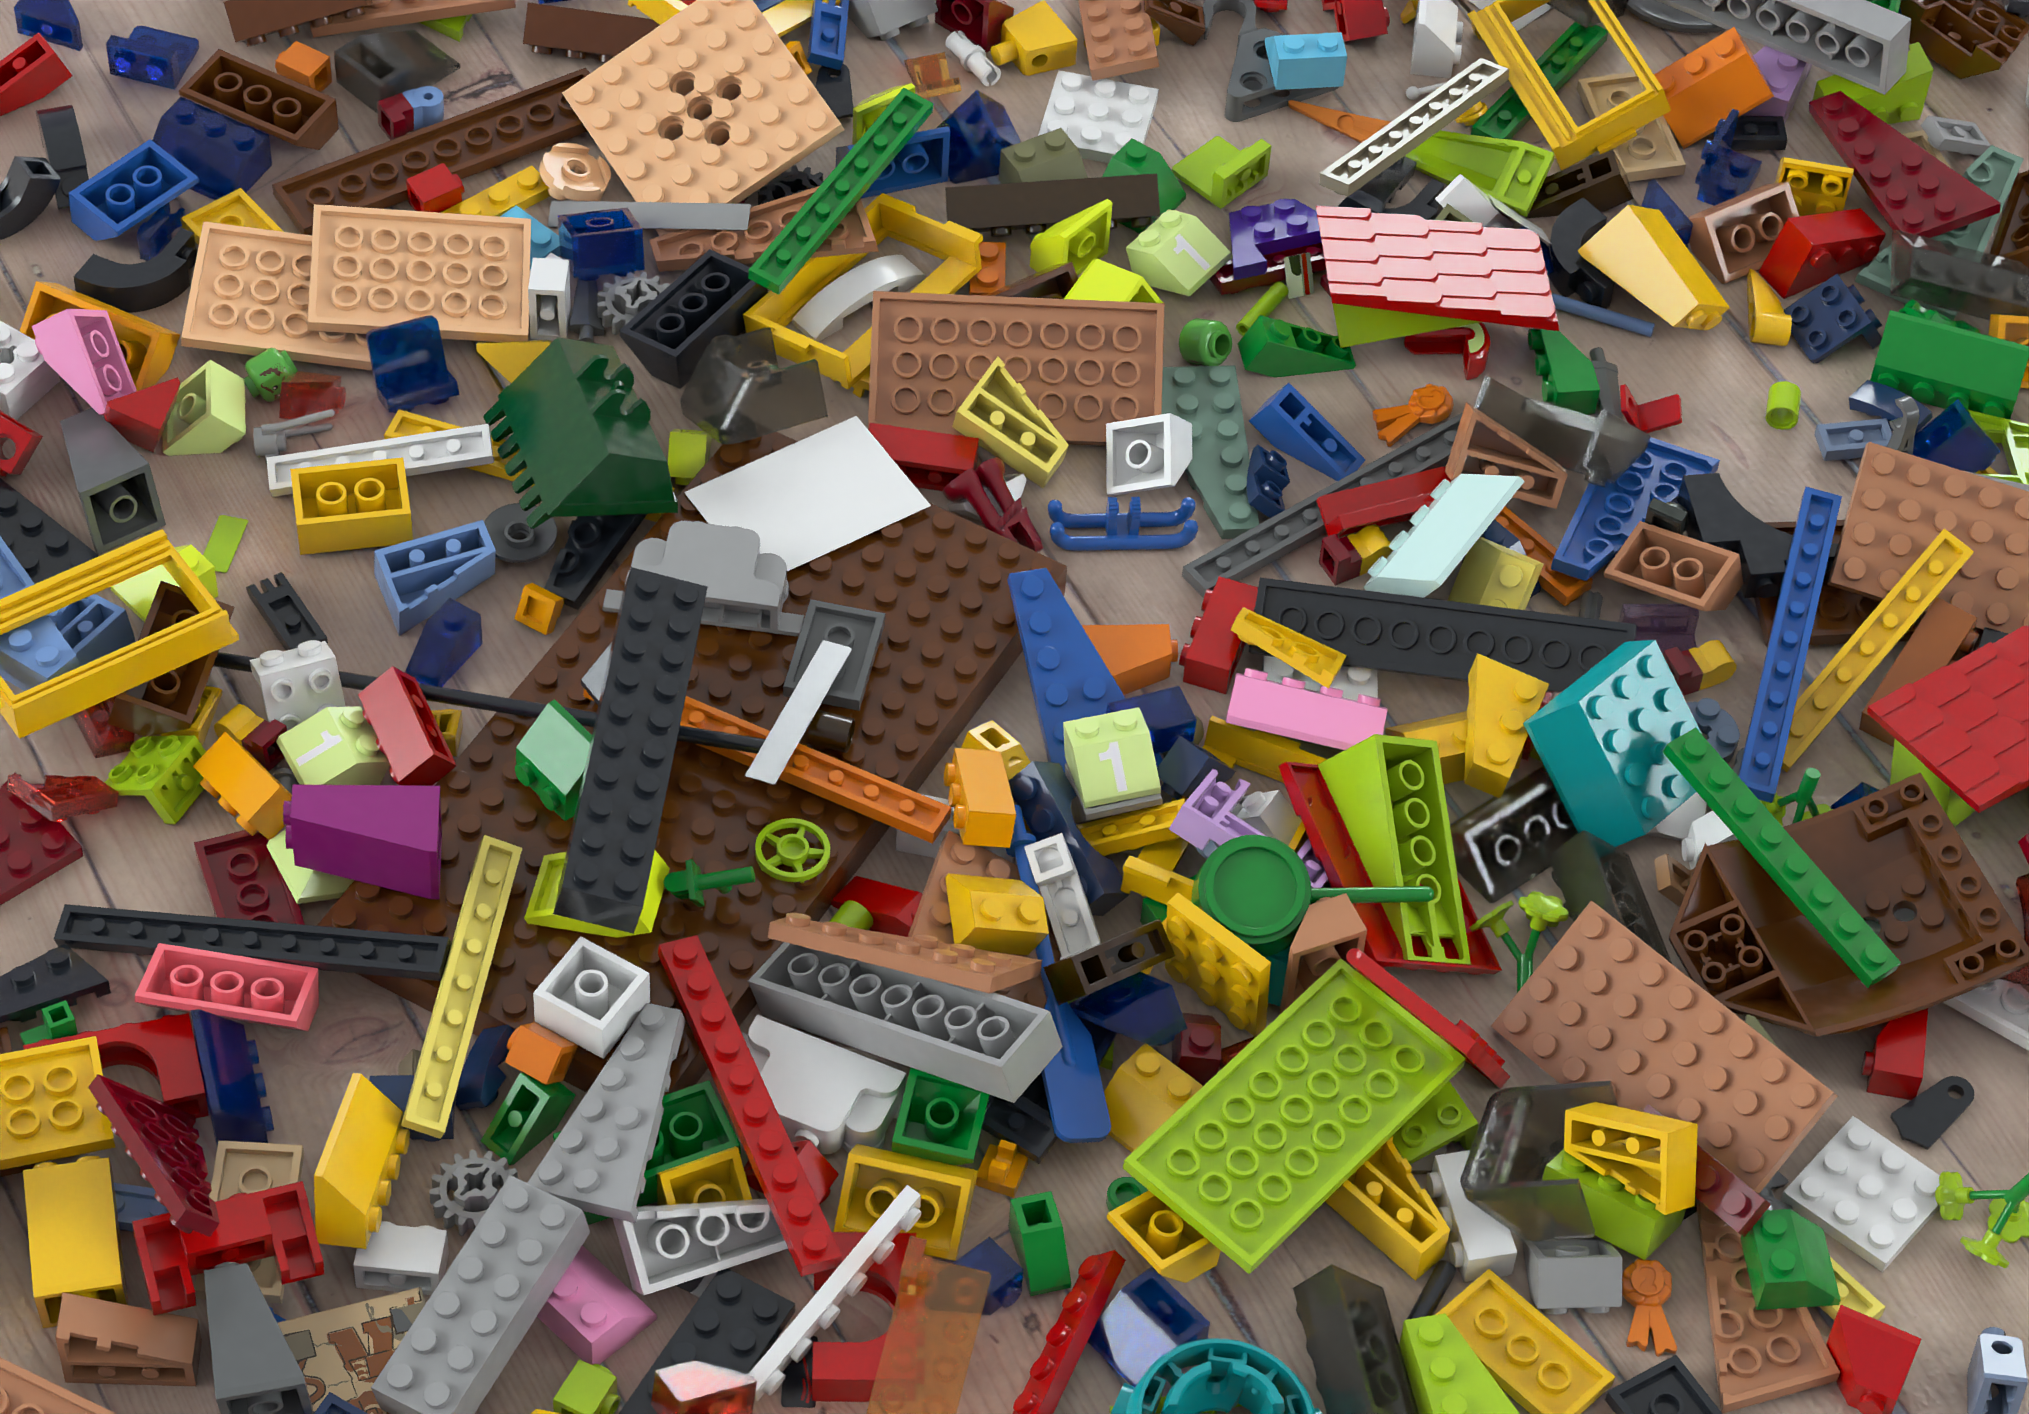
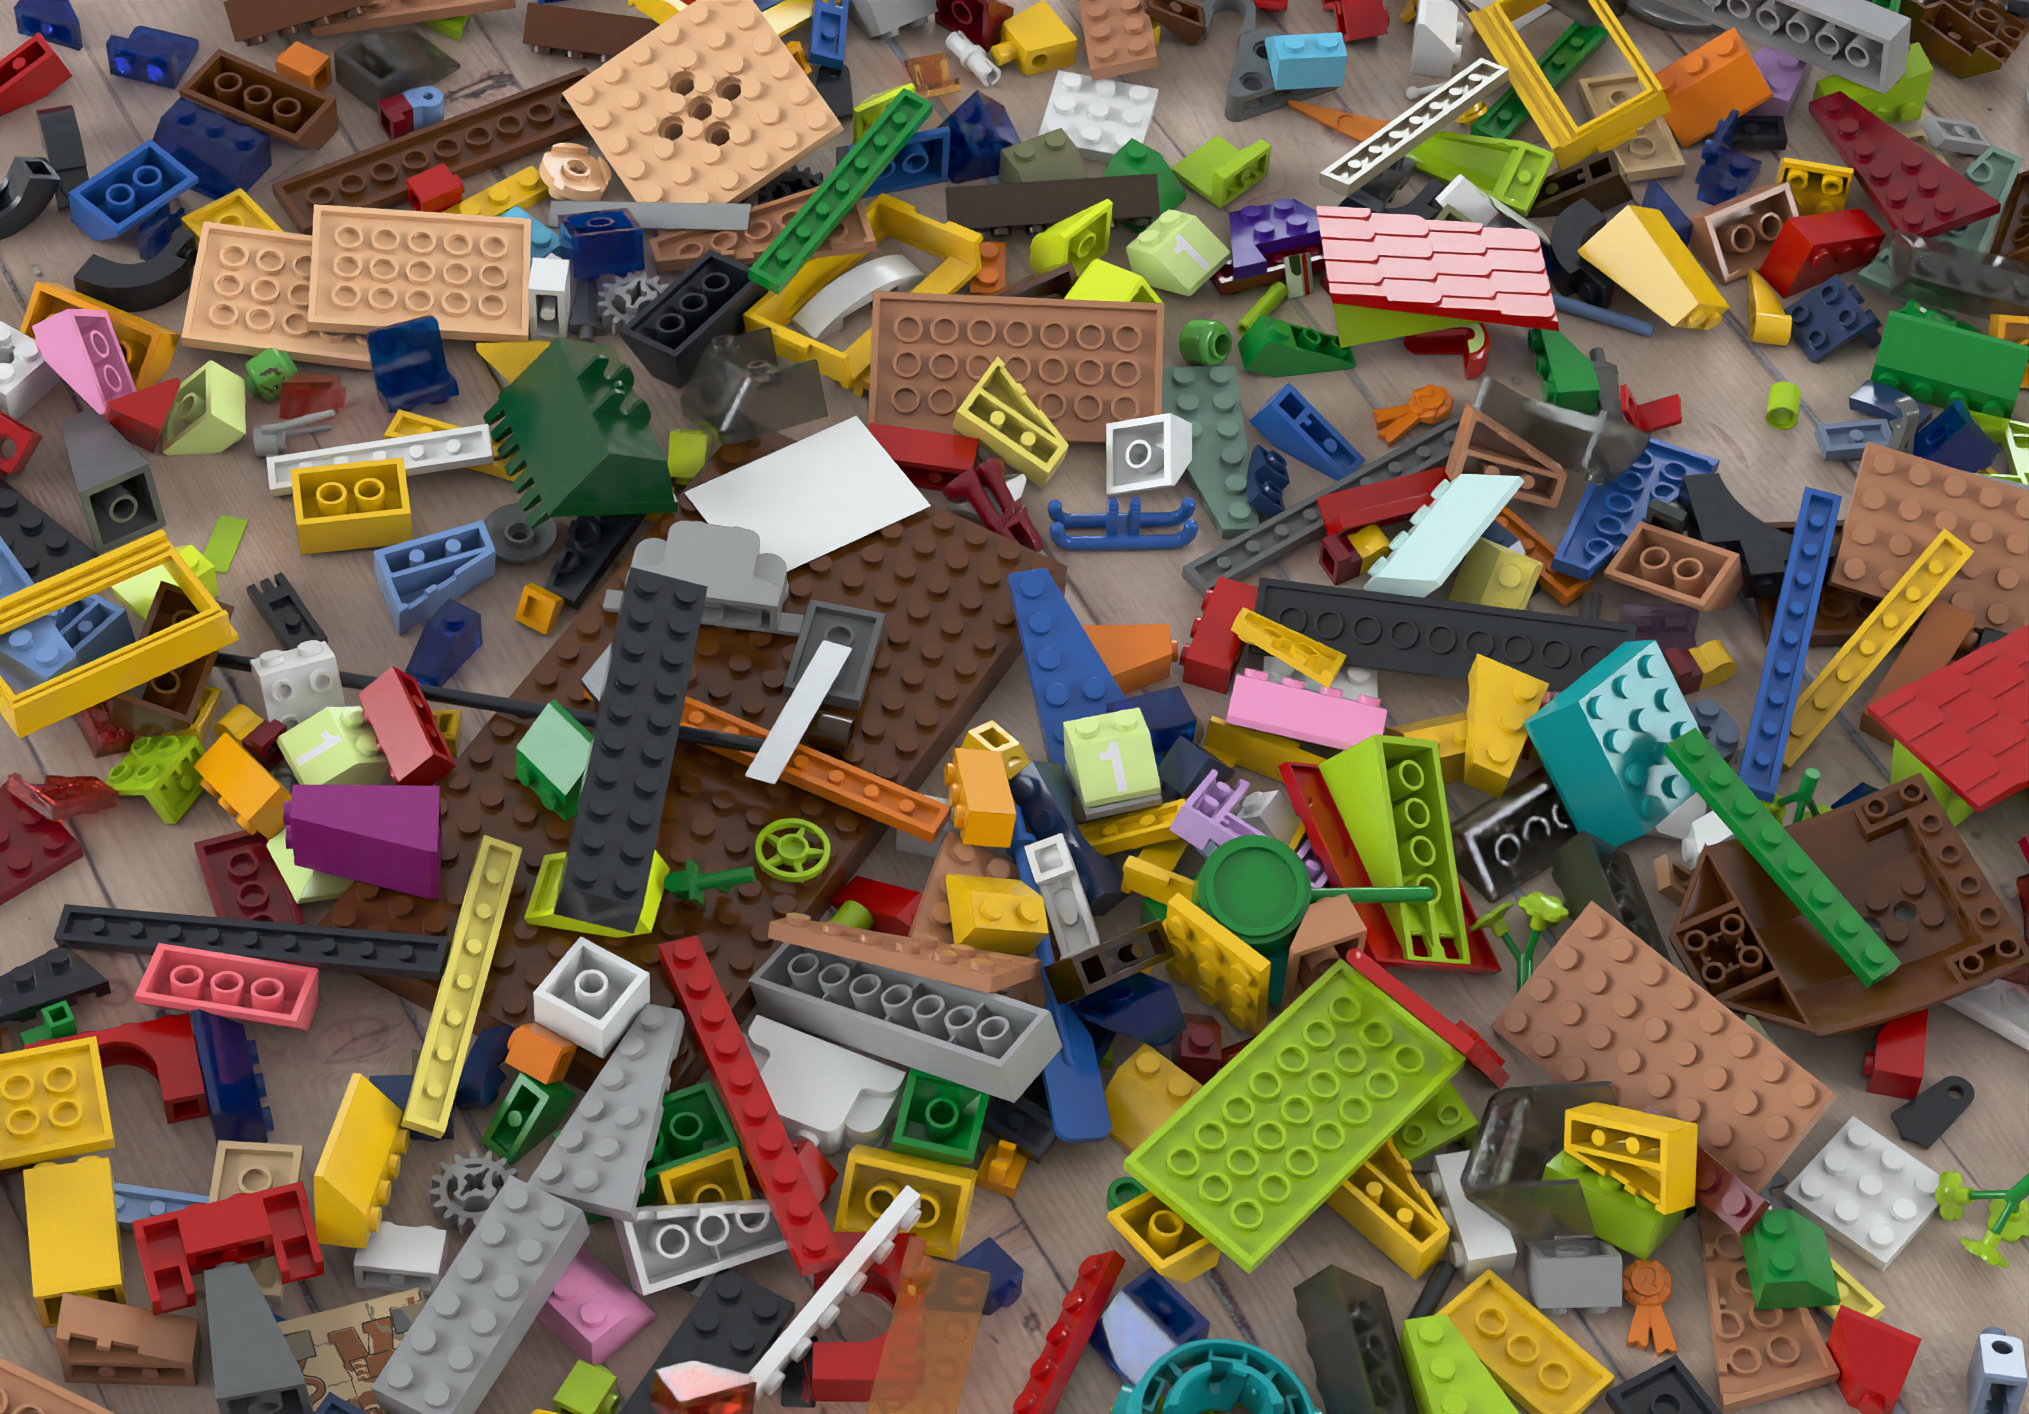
dark red wing [88,1074,220,1237] -> none
green slope [1008,1191,1072,1296] -> none

